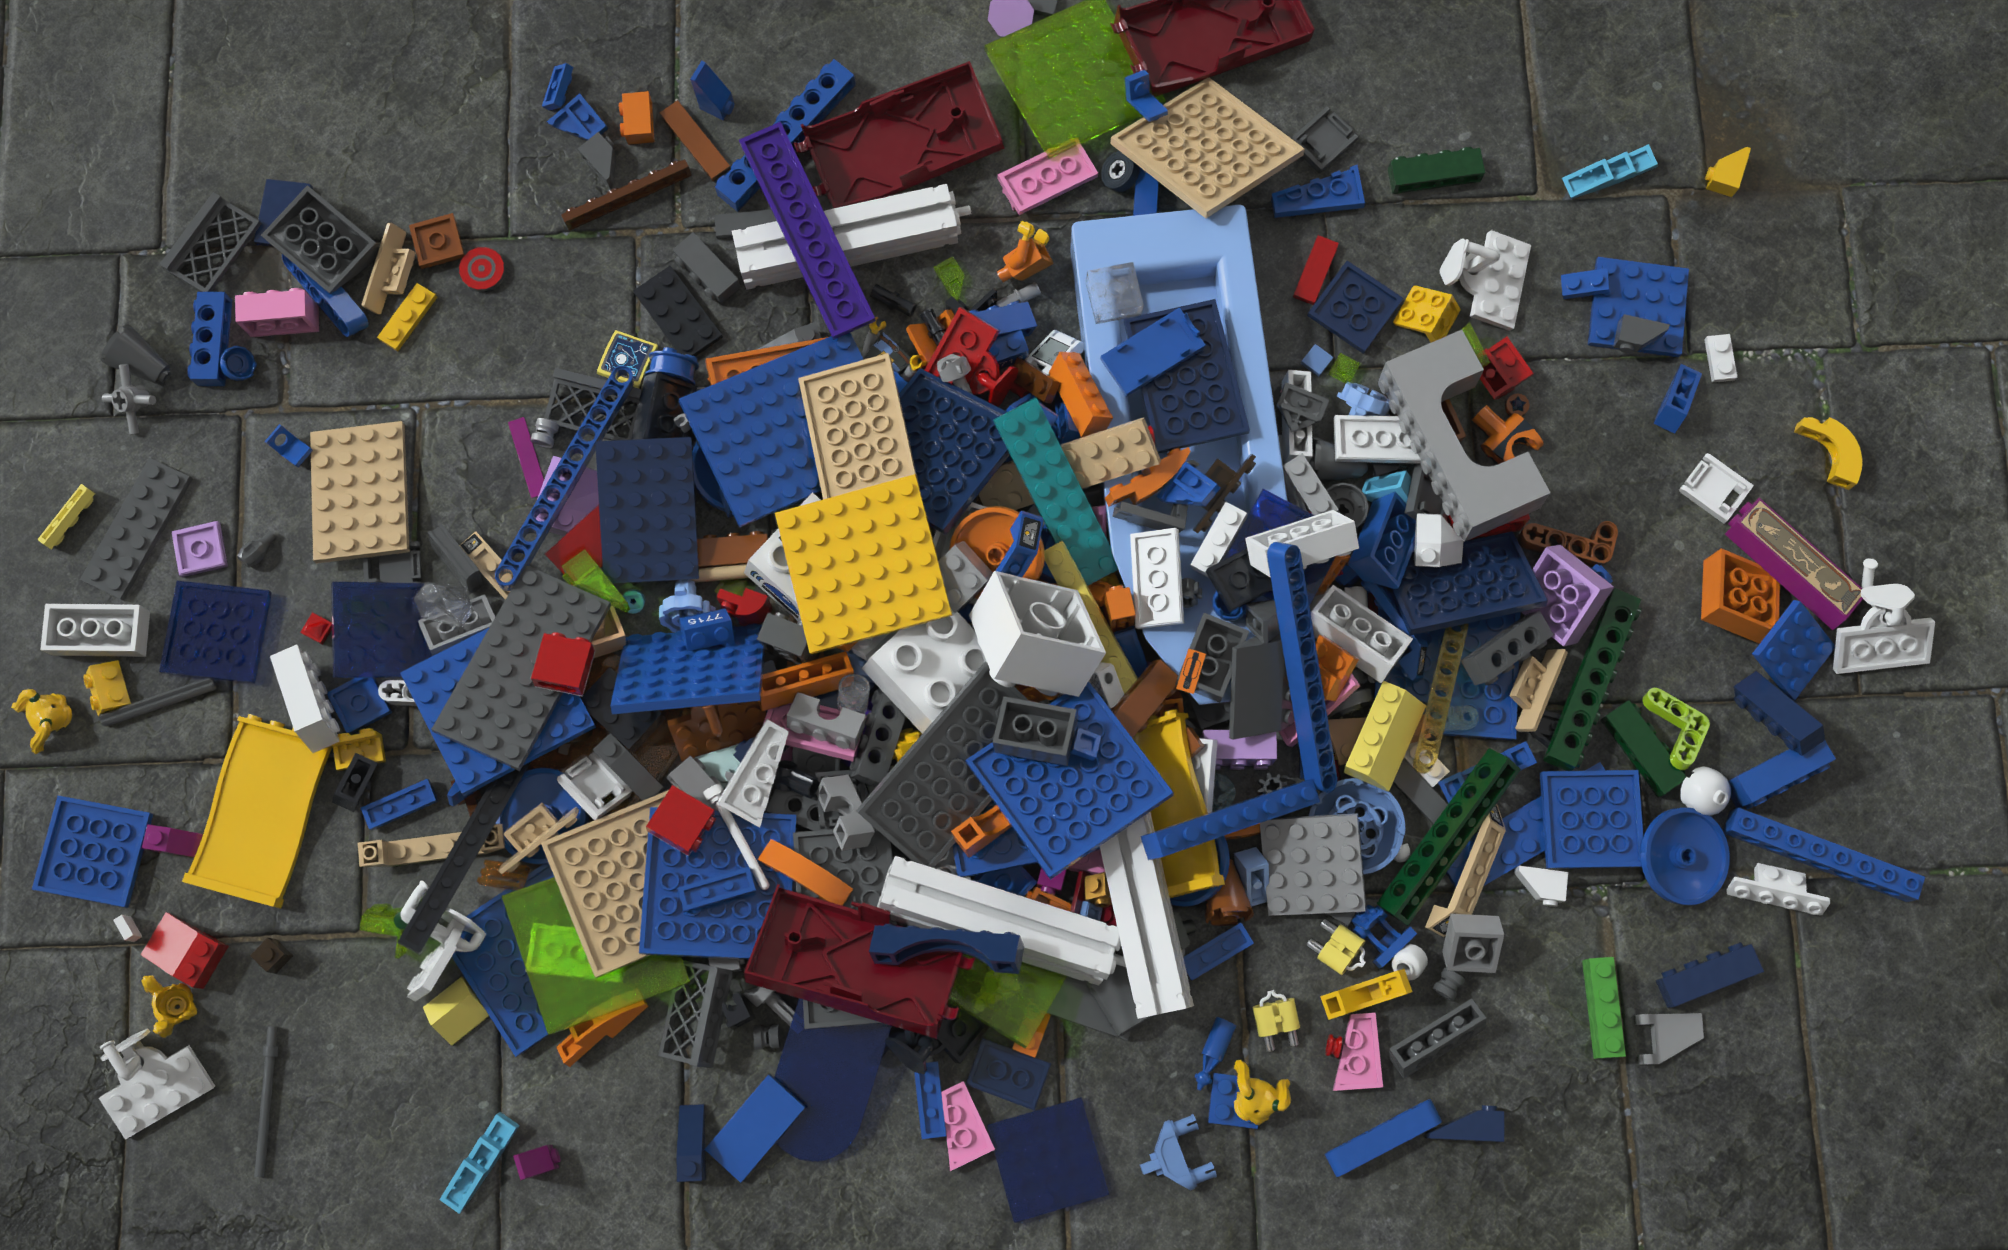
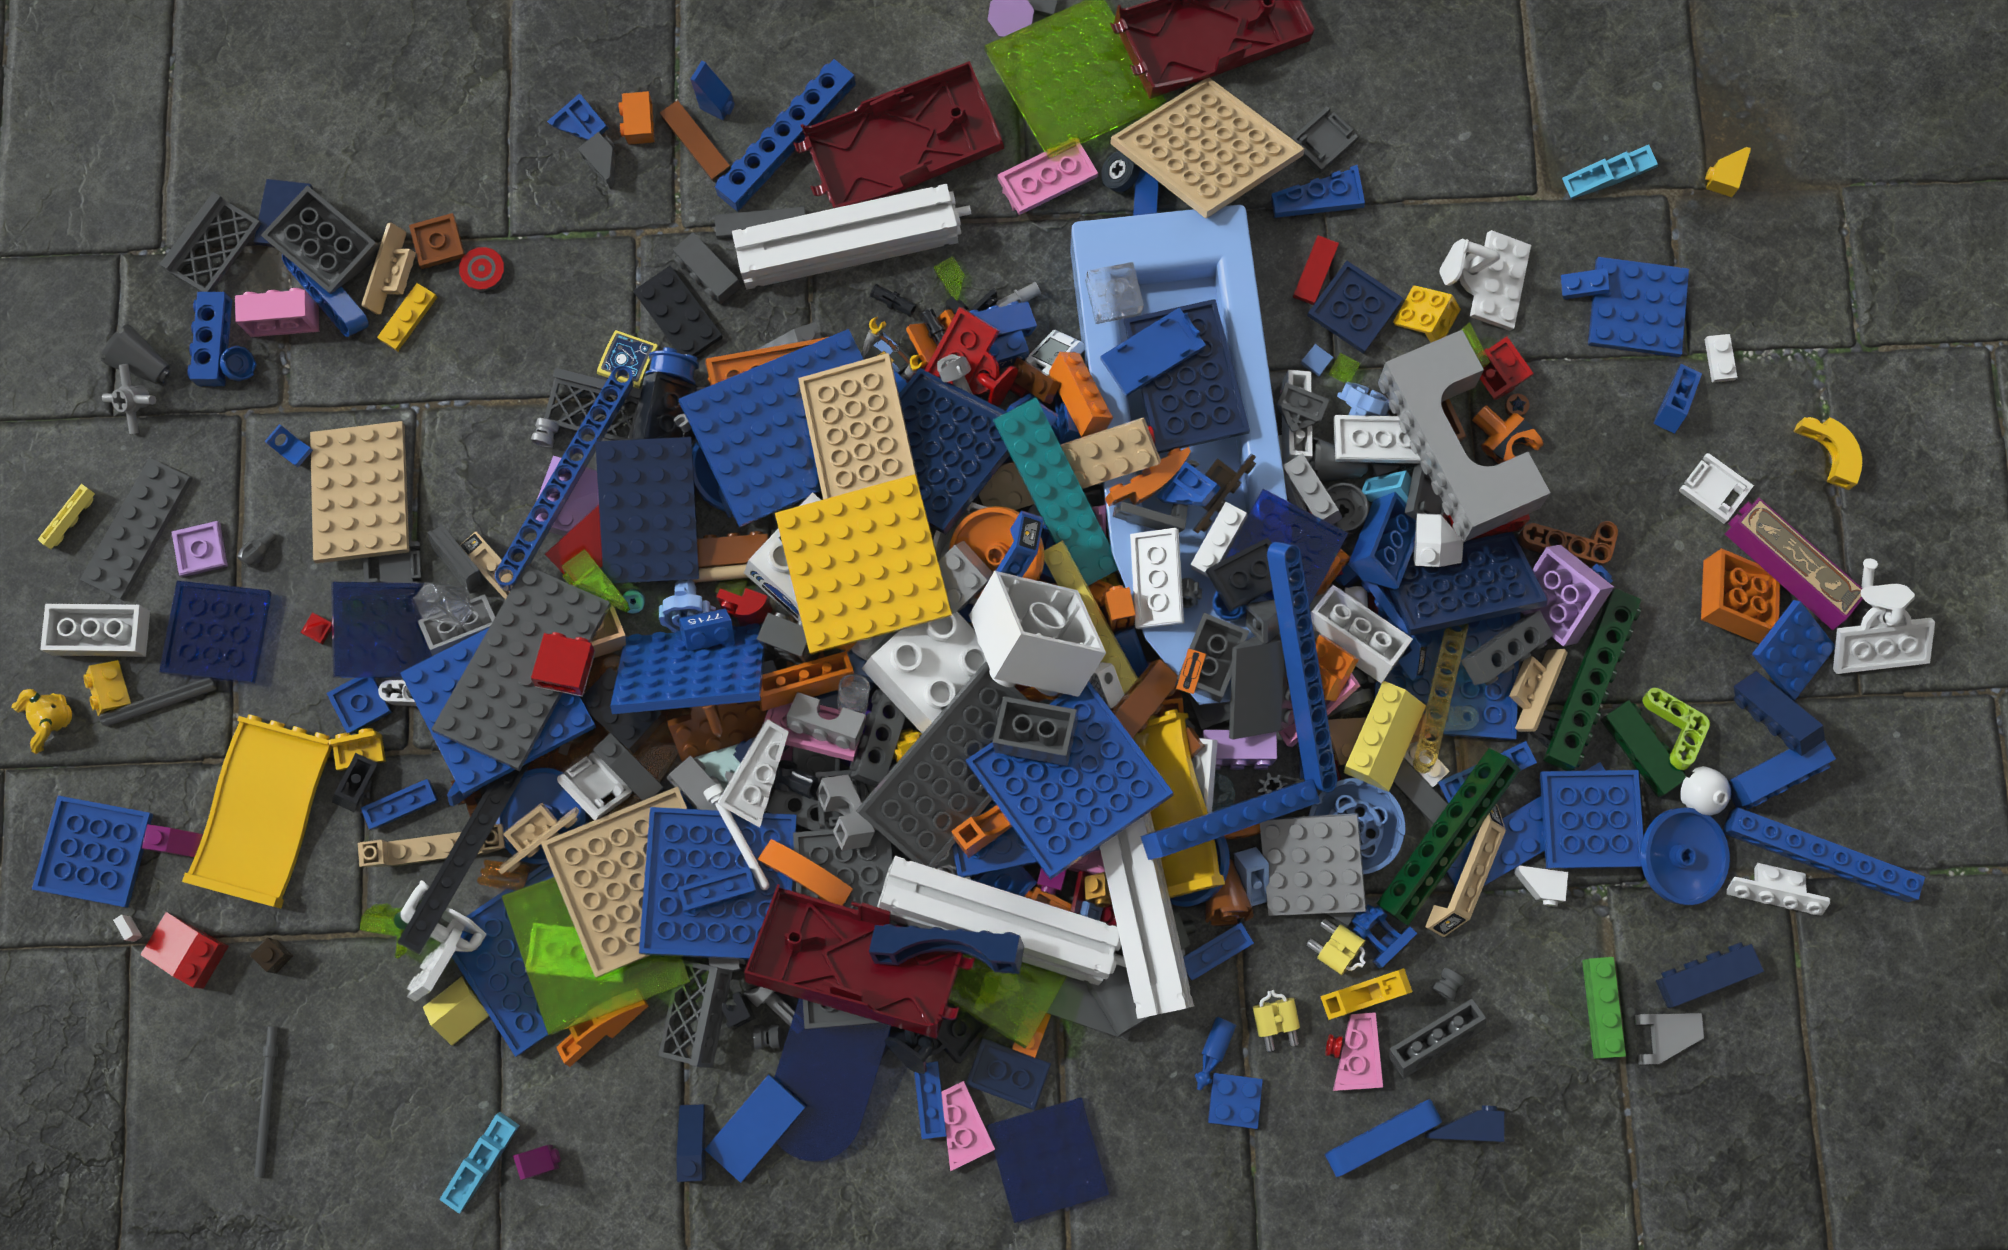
white plate [99,1029,215,1139] -> none
yellow hair [141,975,197,1038] -> none
white brick [270,645,340,753] -> none
magenta sticker [508,417,544,498] -> none
blue plate [542,63,574,111] -> none
reddish brown plate [561,159,692,231] -> none
red piece [646,785,716,856] -> none
dark purple plate [739,122,876,340] -> none
orange torso [997,221,1054,282] -> none
blue plate [1070,728,1101,761] -> none
blue bracket [1125,70,1168,122] -> none
medium blue connector [1140,1114,1217,1191] -> none
yellow hair [1234,1060,1291,1125] -> none
white brick [1245,510,1359,577] -> none
dark green brick [1387,147,1485,194] -> none
white head [1392,944,1428,981] -> none
white hinge [1394,843,1411,862] -> none
light grey brick [1442,914,1504,973] -> none
dark grey slope [1613,314,1670,353] -> none

